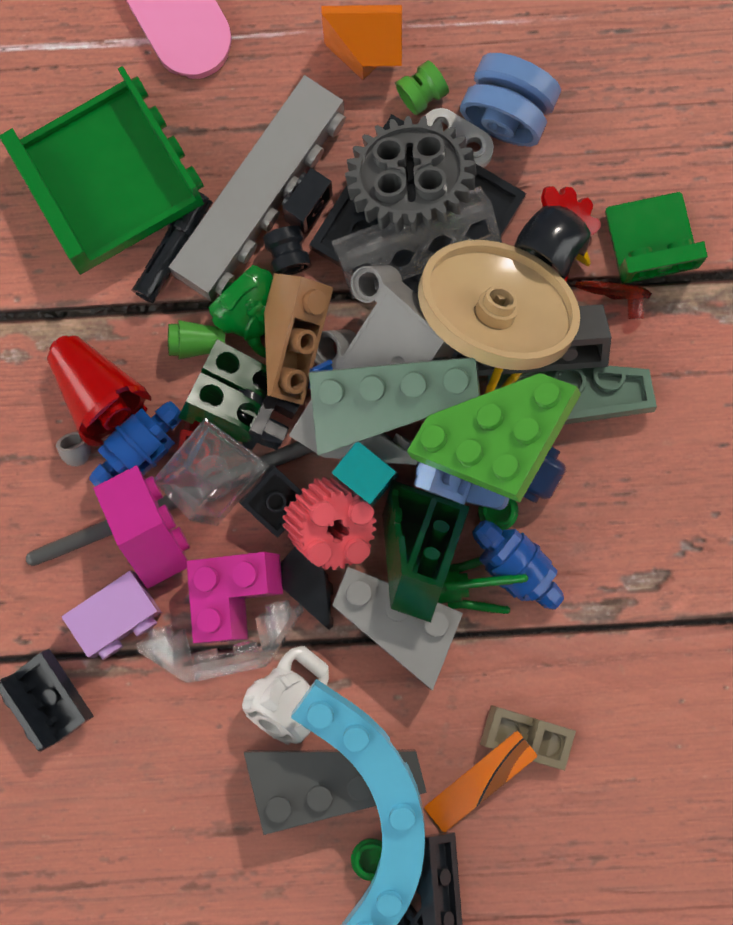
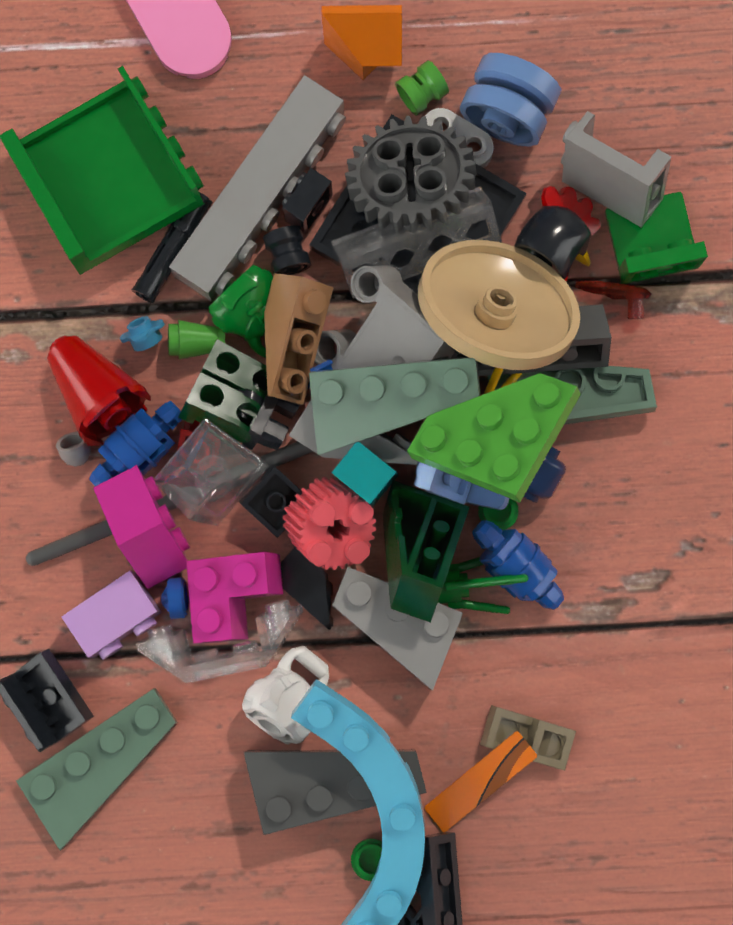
none -> sand green wing [16,688,178,850]
none -> dark azure plate [120,316,165,351]
none -> blue tile [161,577,189,619]
none -> light grey panel [561,111,672,228]

